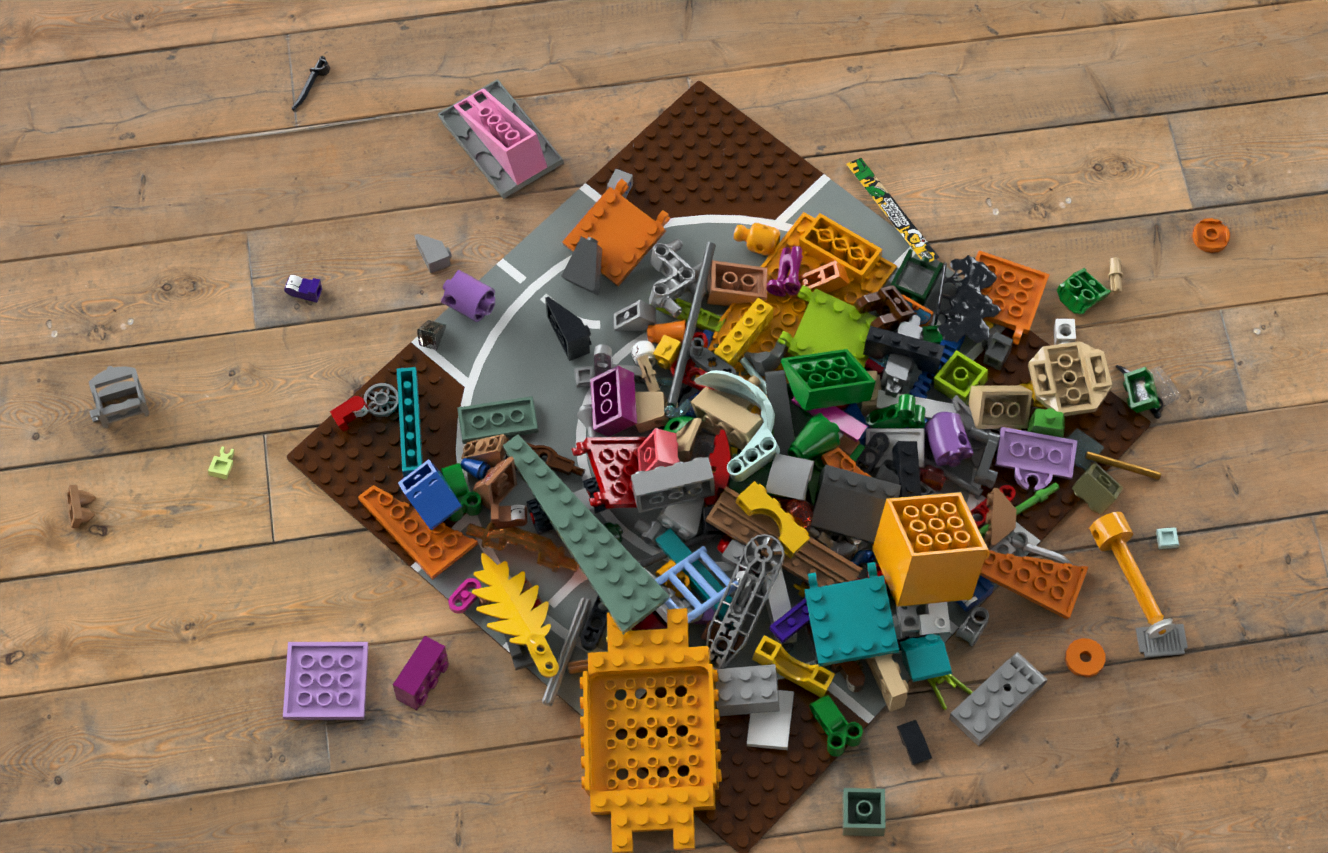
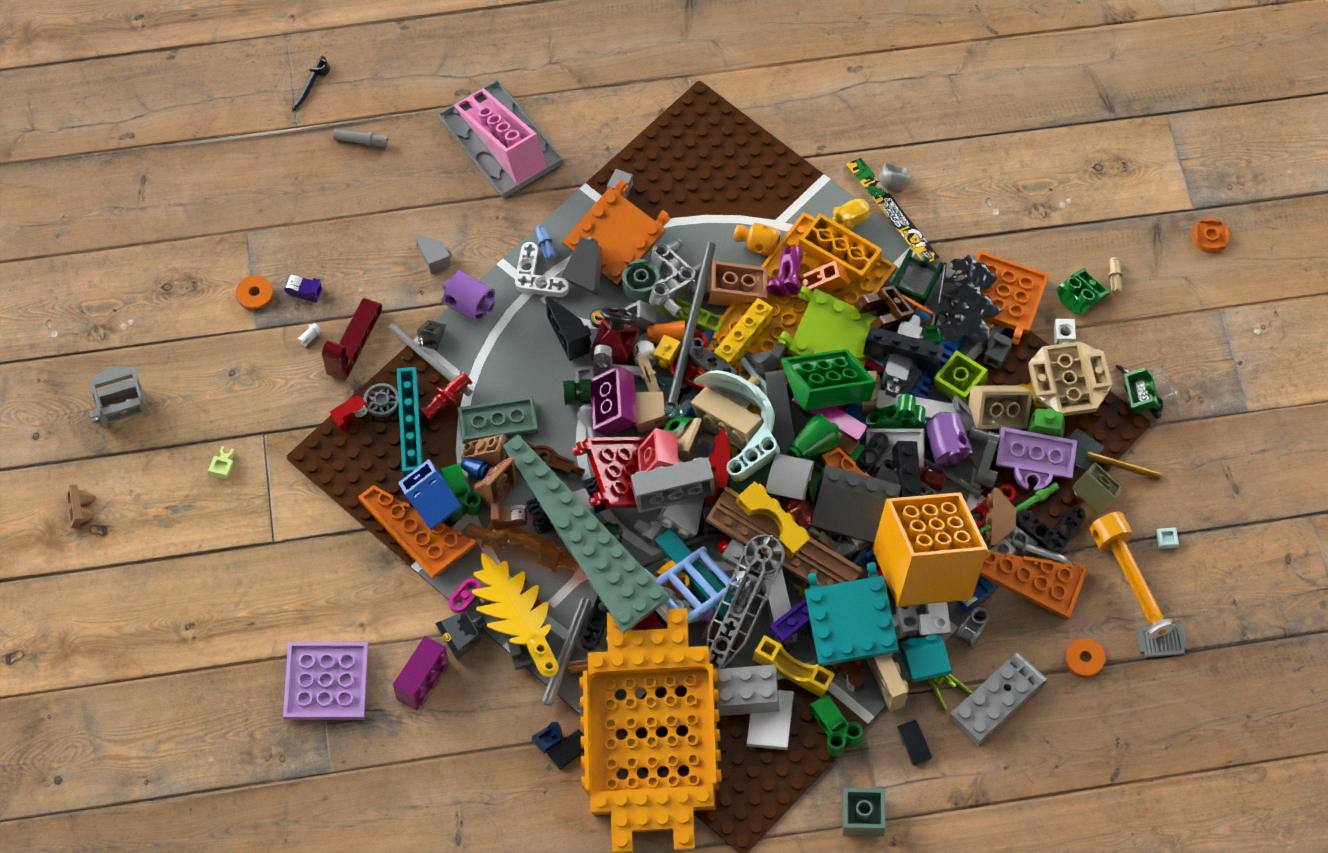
none -> orange tile [236,275,273,311]
none -> white pin [297,323,322,347]
none -> dark red beam [322,298,382,381]
none -> light grey pin [333,129,389,148]
none -> light grey bar [388,323,473,396]
none -> red piece [419,370,473,422]
none -> dark grey torso [435,612,487,660]
none -> white beam [515,242,569,297]
none -> dark blue plate [531,722,563,754]
none -> medium blue axle [534,225,556,260]
none -> black tile [547,729,584,770]
none -> dark green wheel [563,379,592,405]
none -> tile [590,309,604,328]
none -> dark red piece [591,307,639,366]
none -> sand green brick [622,259,660,303]
none -> yellow piece [833,198,871,230]
none -> light grey hair [879,162,910,191]
none -> black beam [1016,506,1085,553]

